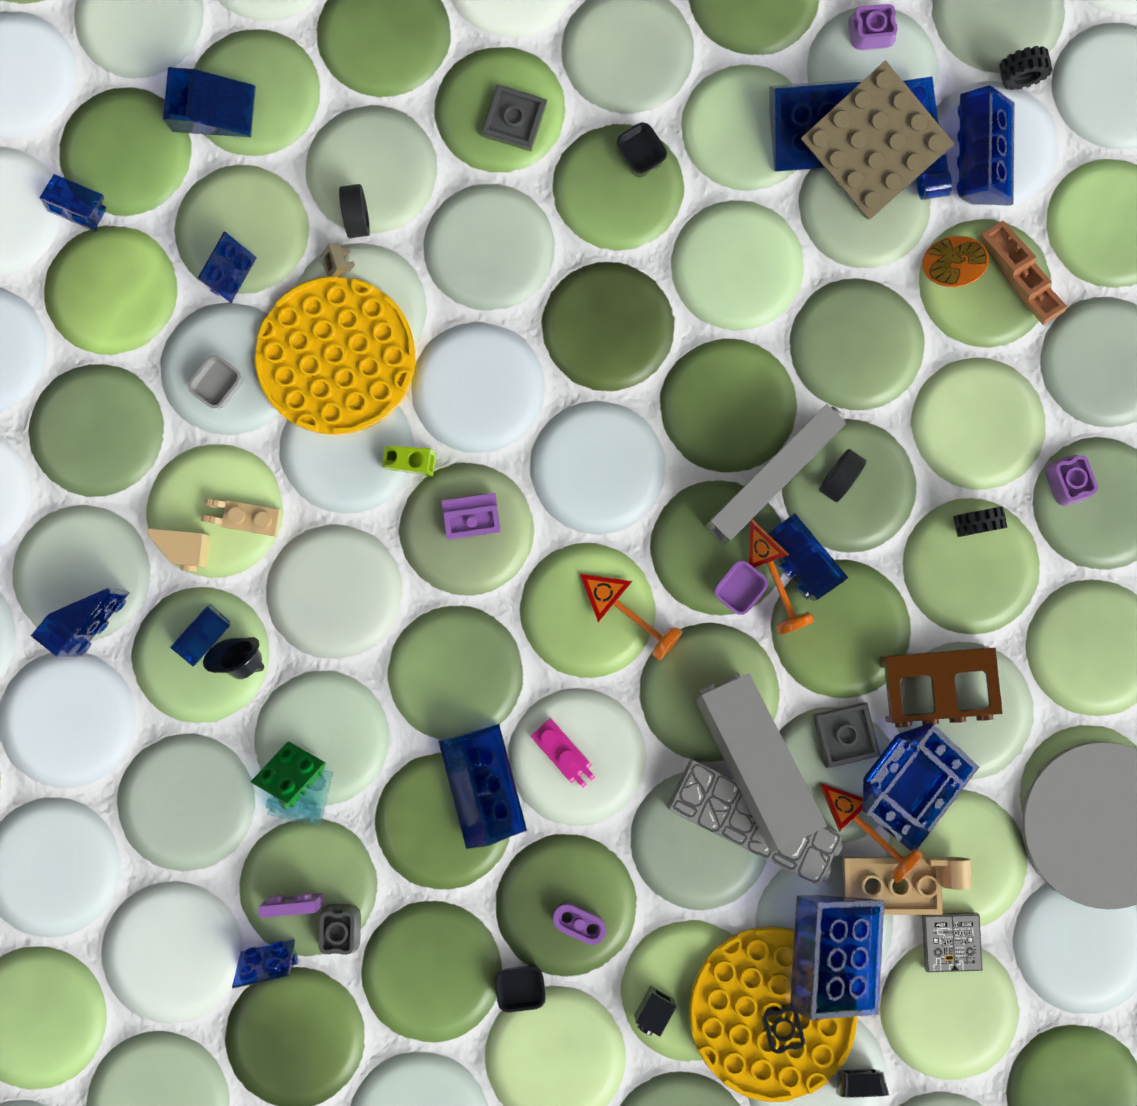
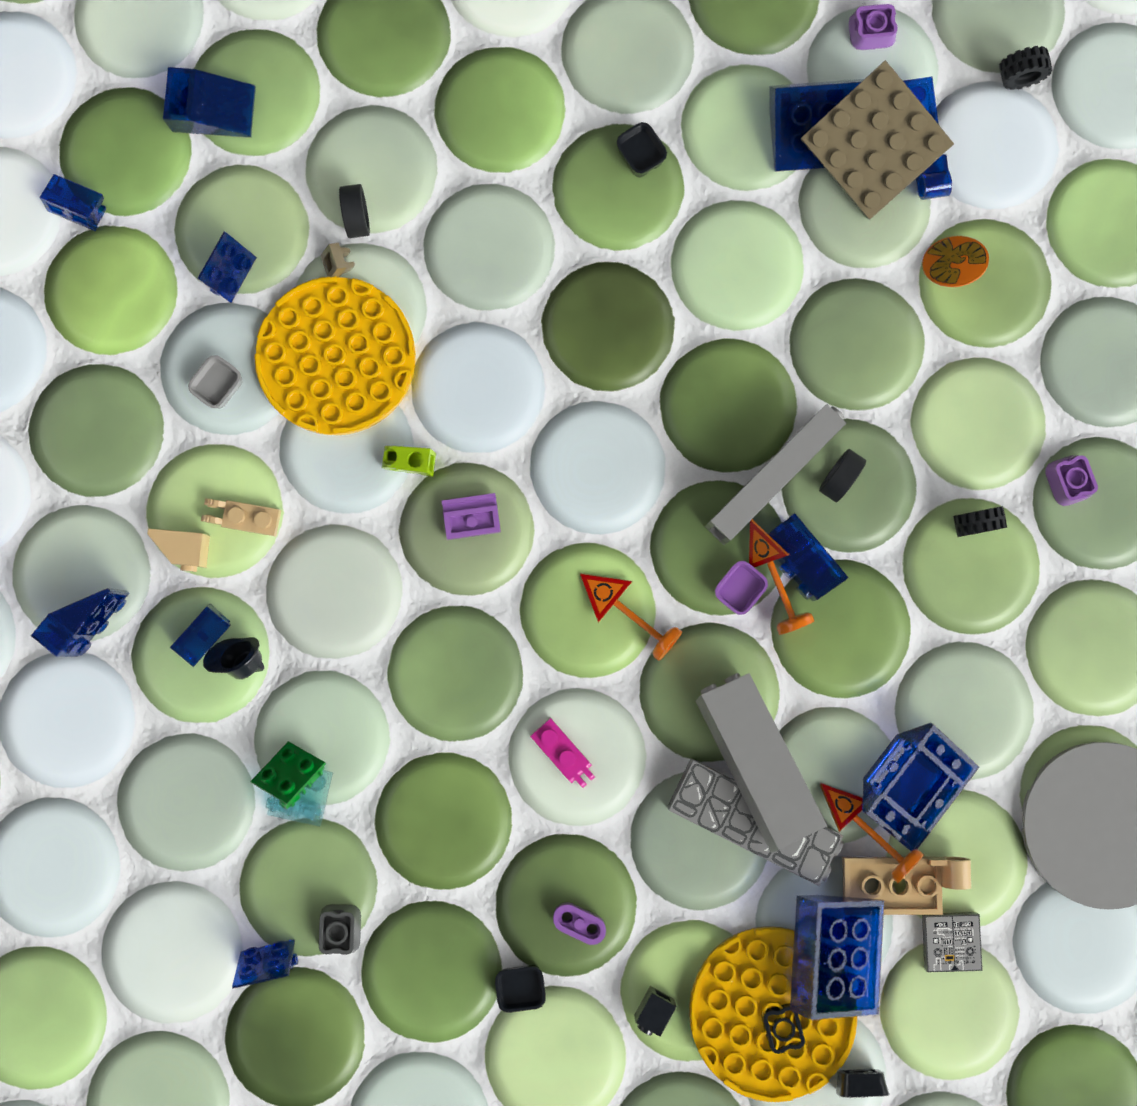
medium lavender plate [258,893,323,918] -> none
clear blue slope [438,724,527,849] -> none
dark grey tile [481,84,547,152] -> none
dark grey tile [813,702,881,768] -> none
reddish brown window [879,648,1003,728] -> none
clear blue slope [957,85,1015,206] -> none
nougat slope [980,220,1067,325] -> none

